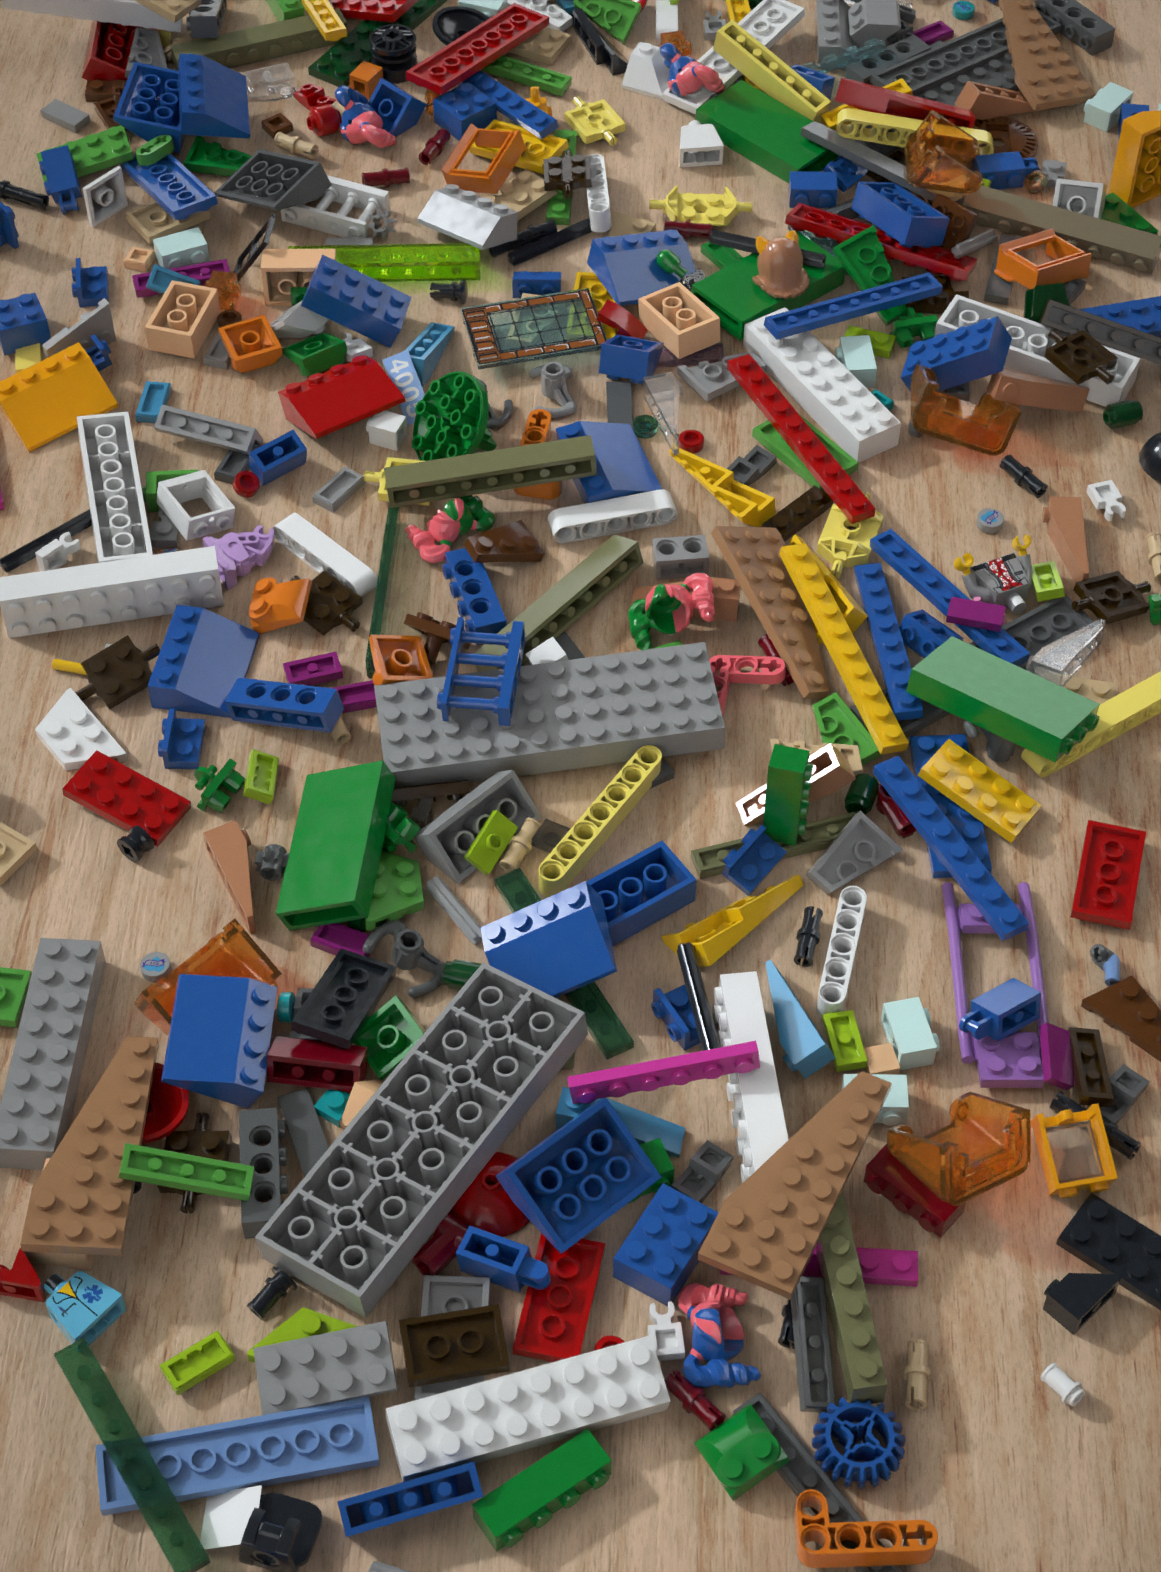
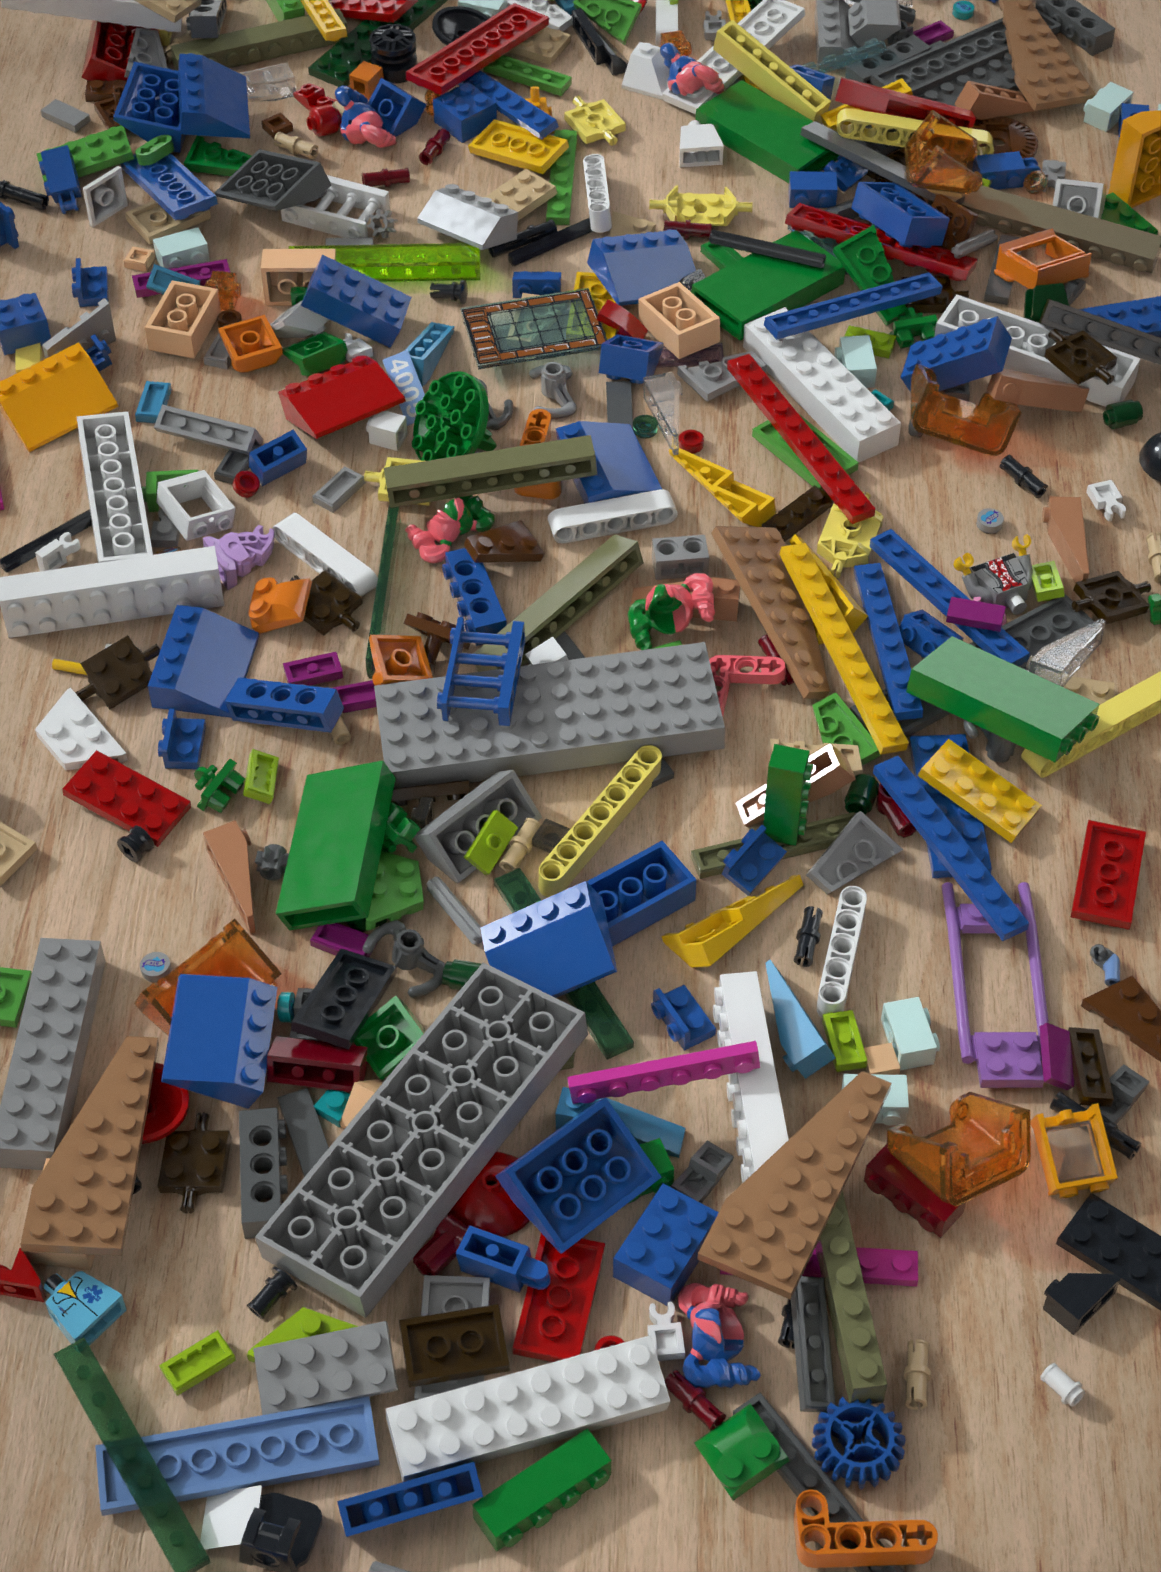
bright green plate [118,1143,254,1201] -> none
black window [230,214,276,287] -> none
orange piece [441,124,527,194] -> none
dark brown plate [543,150,592,199] -> none
green cylinder [656,249,687,279] -> none
black axle [677,942,720,1051] -> none
dark grey slope [727,445,777,486] -> none
nougat hair [752,230,809,299] -> none
blue brick [959,978,1041,1041] -> none

